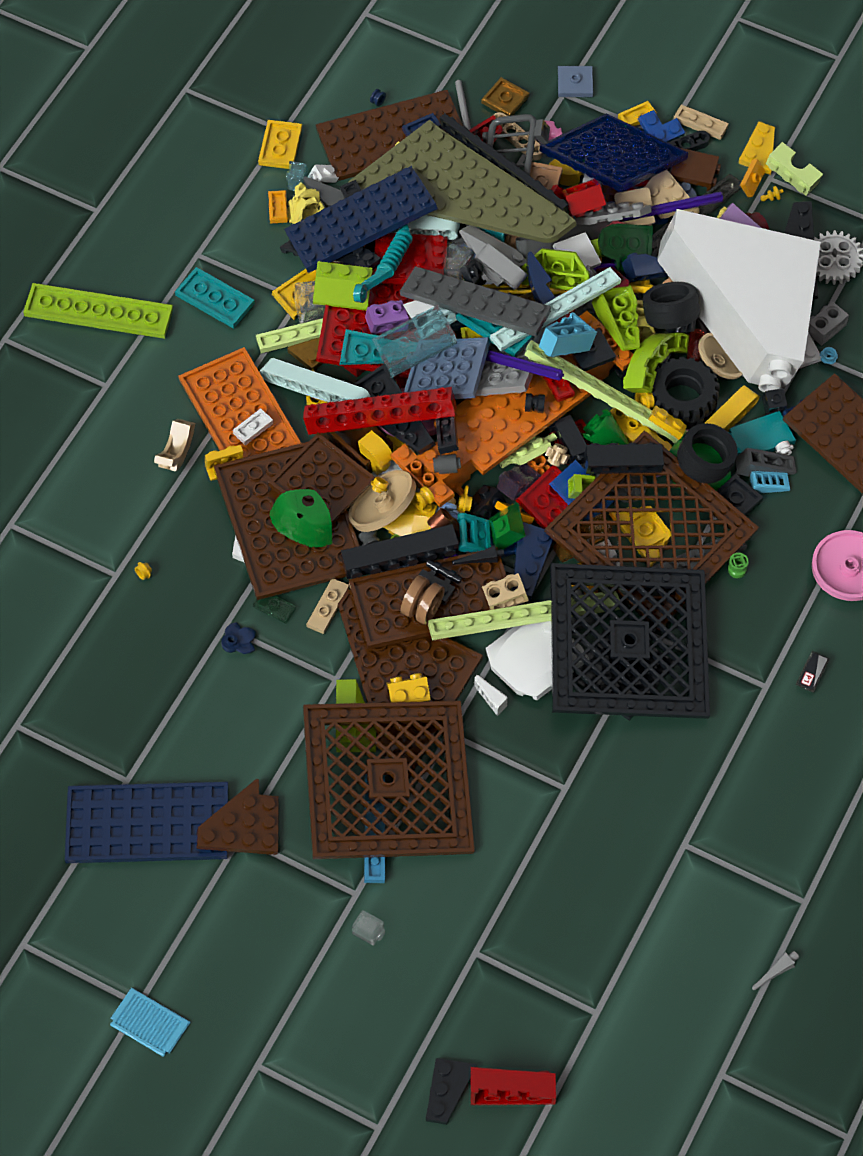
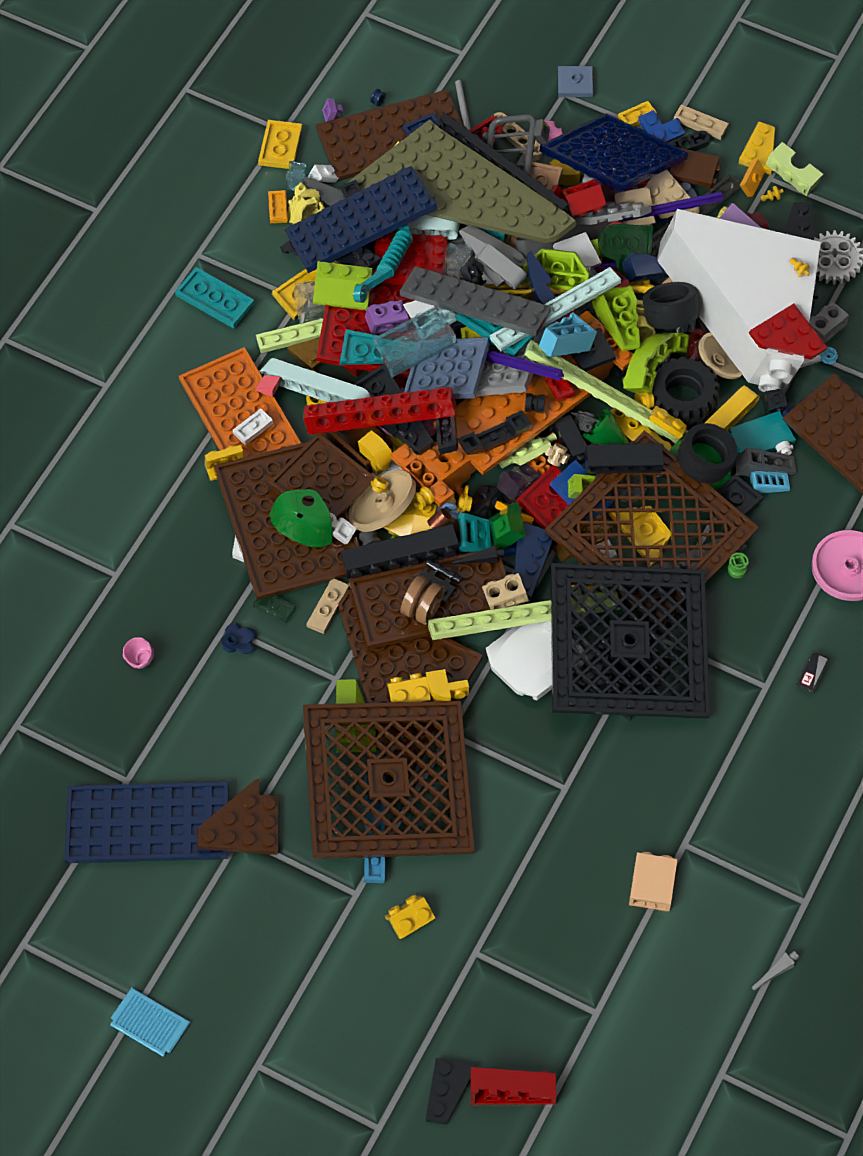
lime plate [23,283,173,339] -> none
yellow plate [135,562,152,580] -> none
tan arch [154,419,195,471] -> none
clear brick [352,910,385,946] -> none
dark grey brick [433,454,461,474] -> none
white slope [475,675,507,716] -> none
pearl gold plate [481,77,529,116] -> none
none -> bright pink hair [123,637,154,669]
none -> coral slope [256,375,281,397]
none -> medium lavender tile [322,98,343,122]
none -> white plate [330,513,357,544]
none -> yellow bracket [385,895,435,939]
none -> yellow brick [426,669,469,701]
none -> black slope [458,411,532,455]
none -> dark grey hinge [571,411,600,432]
none -> light nougat brick [629,852,677,912]
none -> red plate [749,303,828,359]
none -> yellow hair [789,258,810,277]

